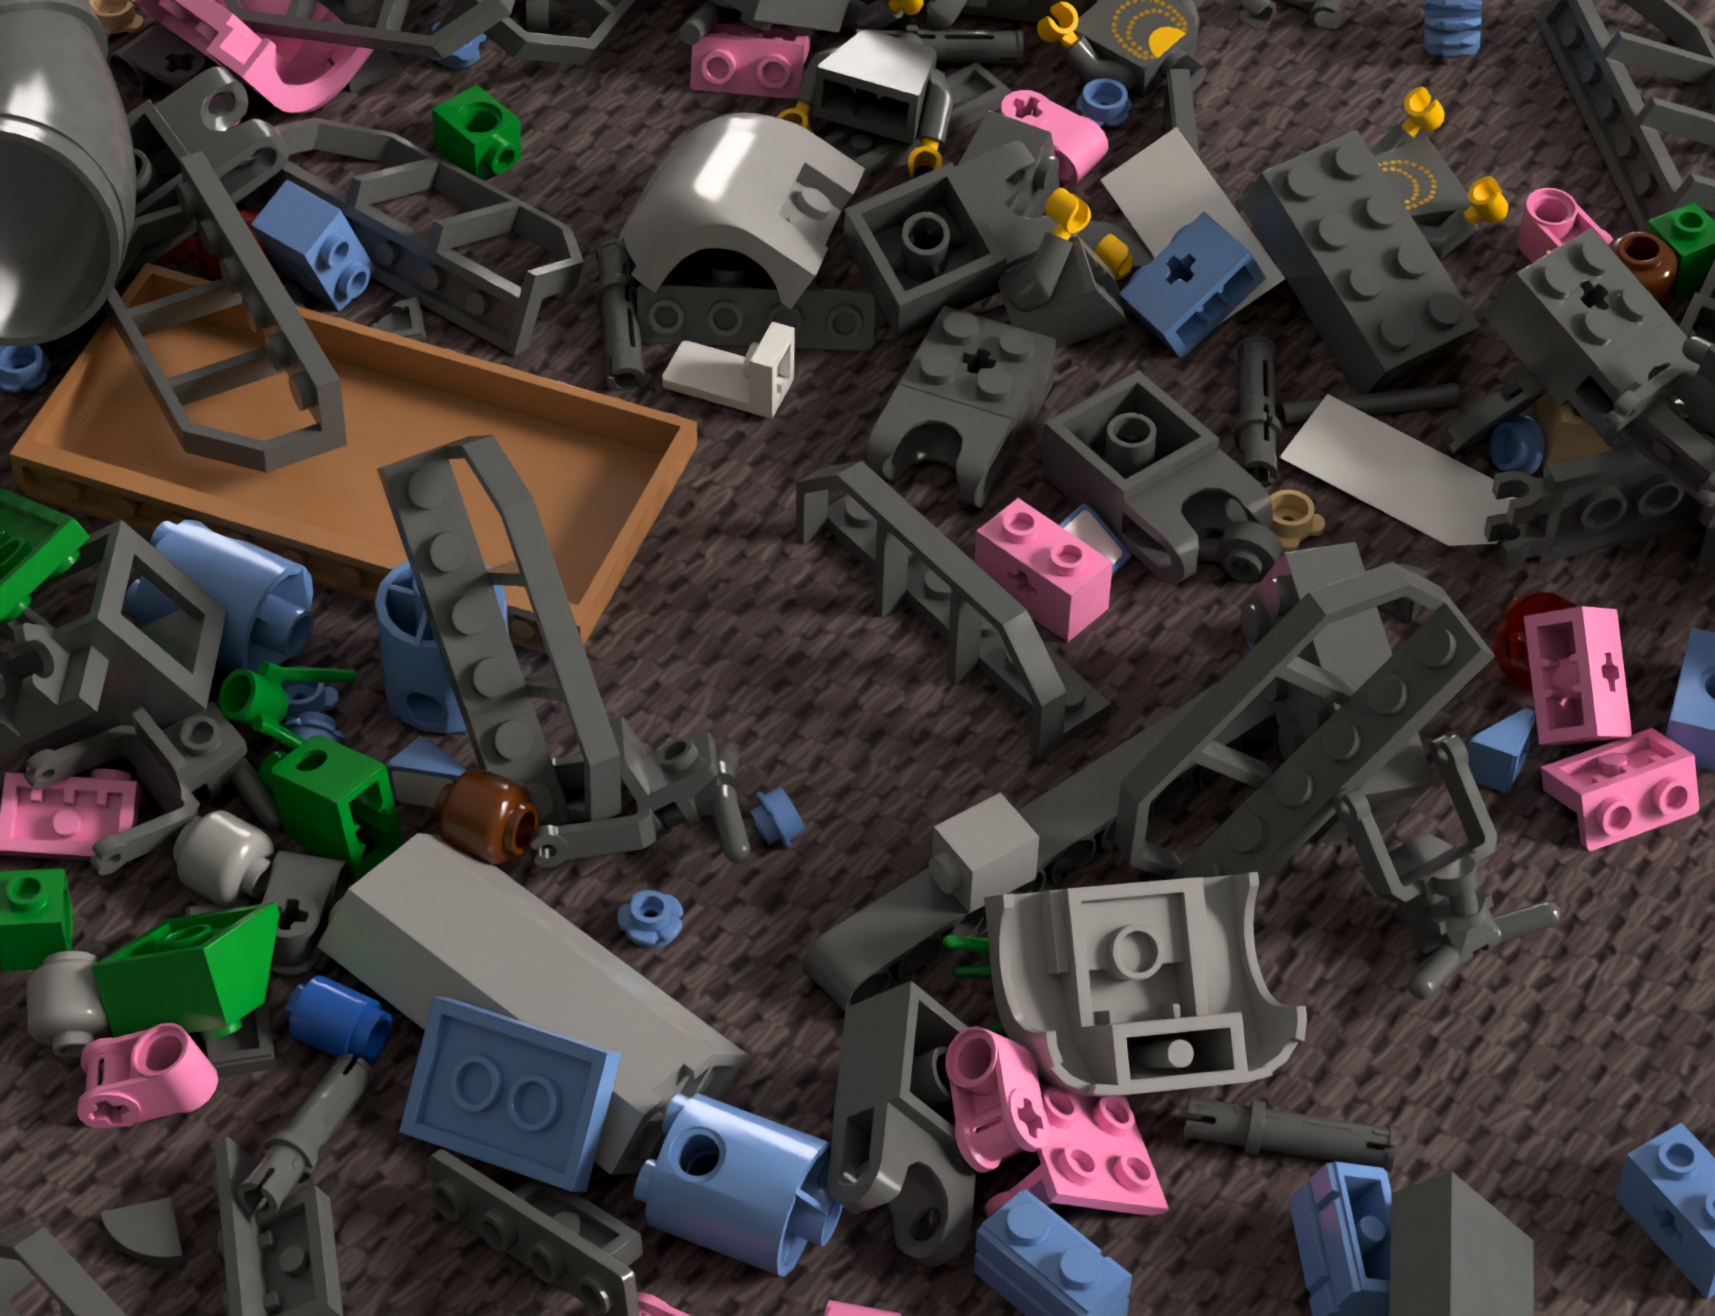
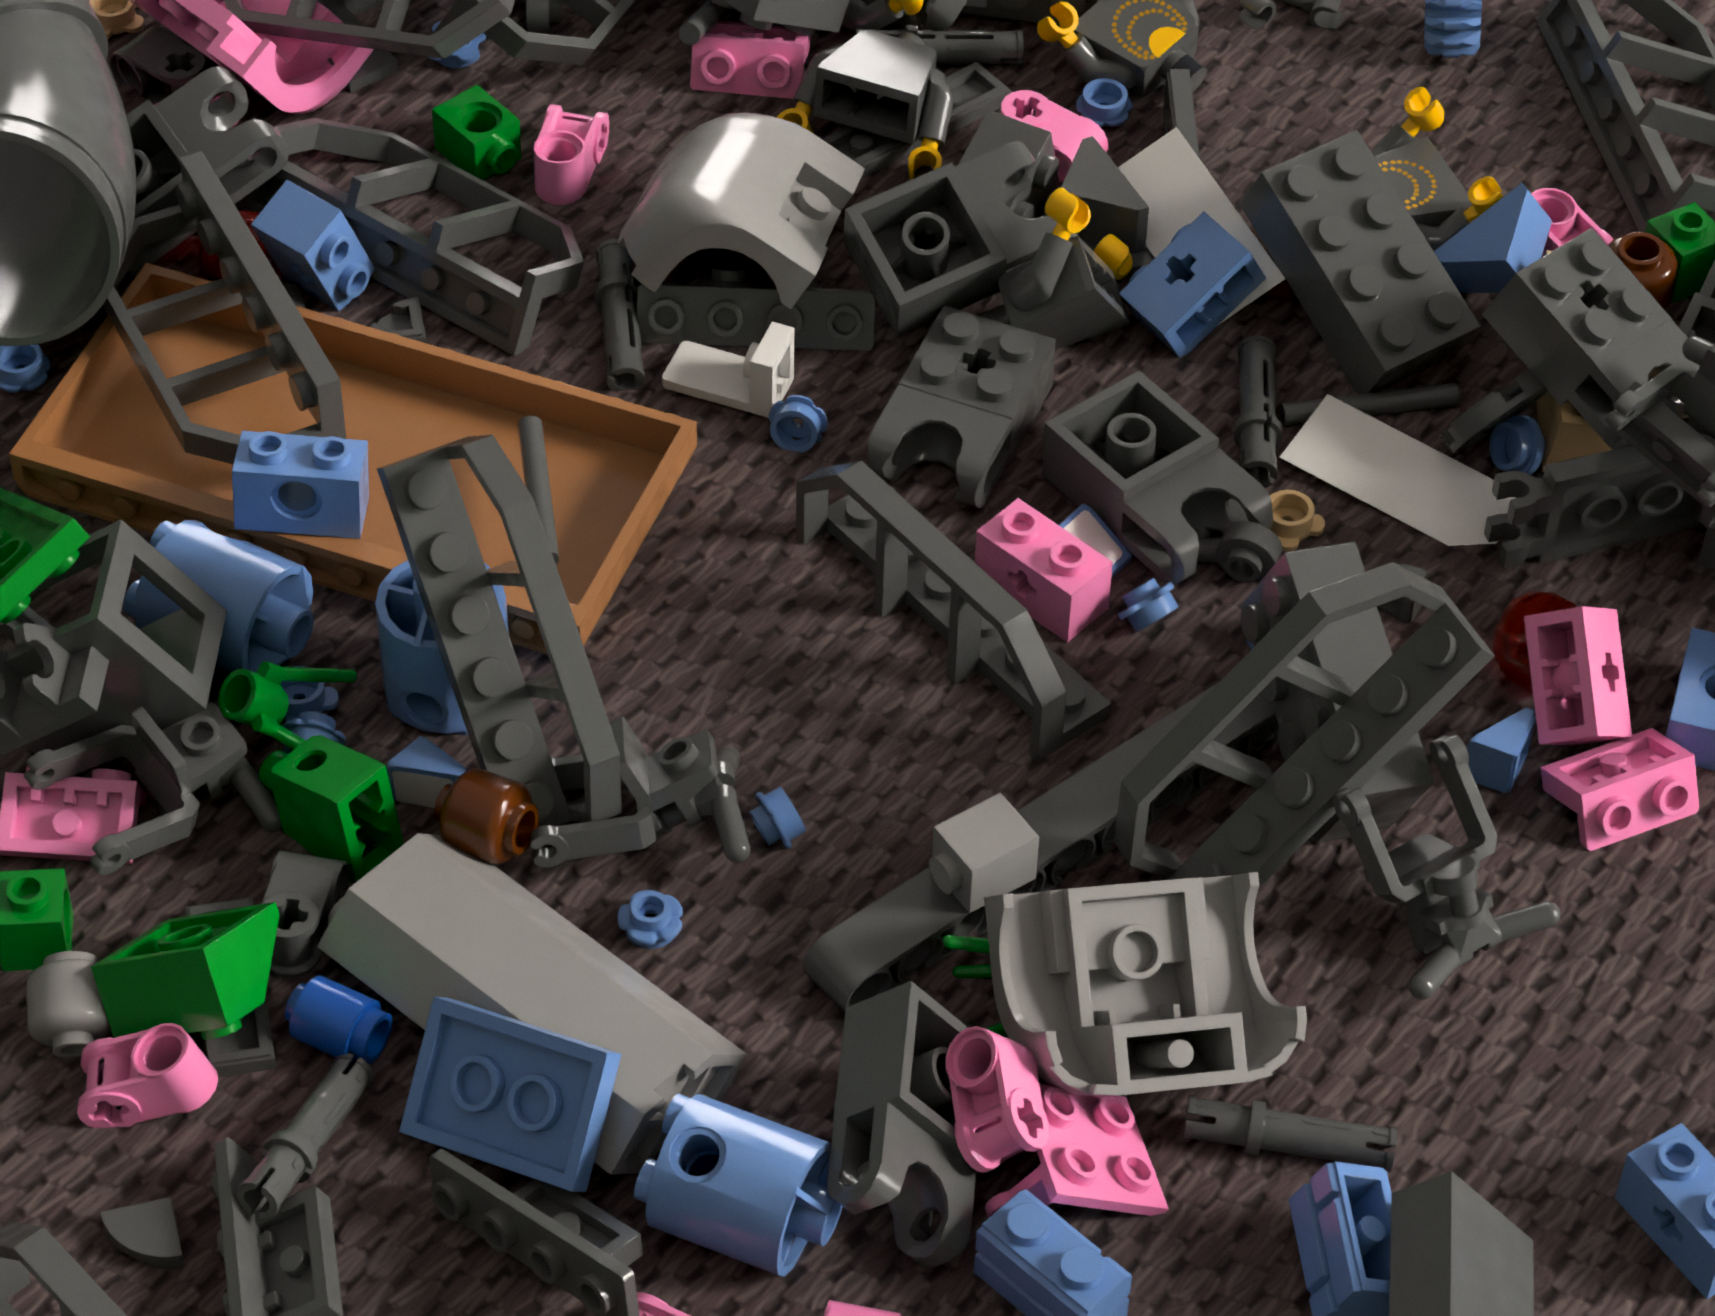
light grey head [173,810,274,907] -> none
none -> medium blue brick [232,431,369,539]
none -> dark grey bar [518,416,559,565]
none -> bright pink piece [534,104,609,205]
none -> medium blue plate [769,395,828,452]
none -> dark grey slope [1061,136,1149,254]
none -> medium blue plate [1118,578,1179,632]
none -> medium blue slope [1434,183,1552,293]

